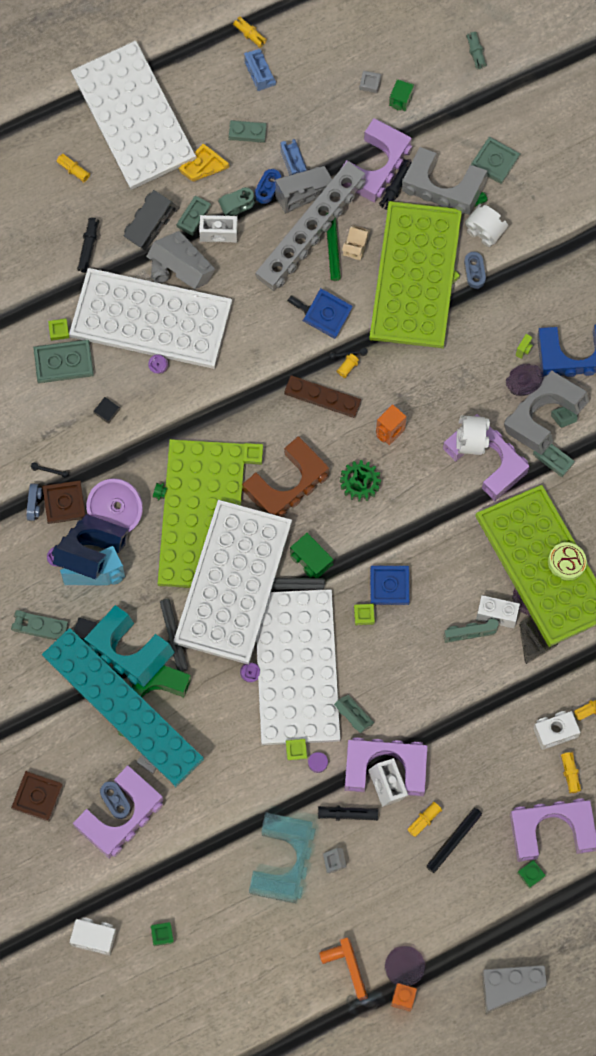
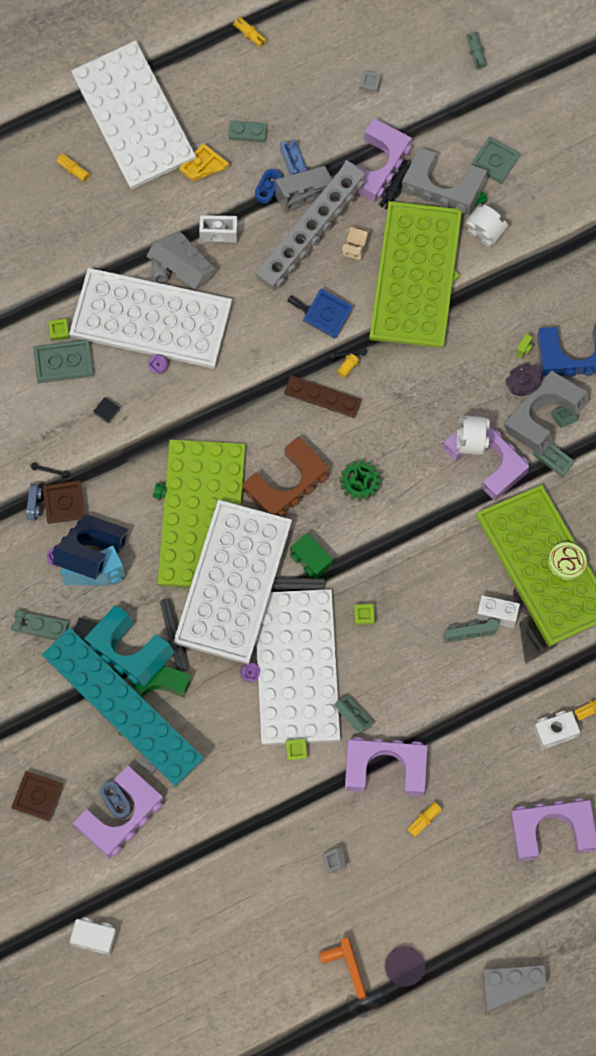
black pin [77,218,100,273] -> none
lavender dish [86,478,143,532] -> none
dark grey wedge [123,190,179,251] -> none
green plate [150,922,174,947] -> none
sand green plate [177,196,211,236] -> none
sand green piece [218,187,254,216] -> none
lime plate [243,443,263,465] -> none
medium blue hinge [244,49,276,91] -> none
clear light blue arch [249,813,316,904] -> none
medium lavender tile [308,752,328,773] -> none
black pin [318,805,378,821] -> none
green axle [326,212,341,281] -> none
white brick [368,758,408,807] -> none
blue plate [370,566,409,605] -> none
orange brick [376,404,407,445] -> none
green brick [389,79,414,112] -> none
orange brick [391,983,417,1012] -> none
black axle [426,808,482,873] -> none
sand blue plate [464,252,486,288] -> none
green plate [517,860,546,889] -> none
yellow pin [561,752,582,794] -> none

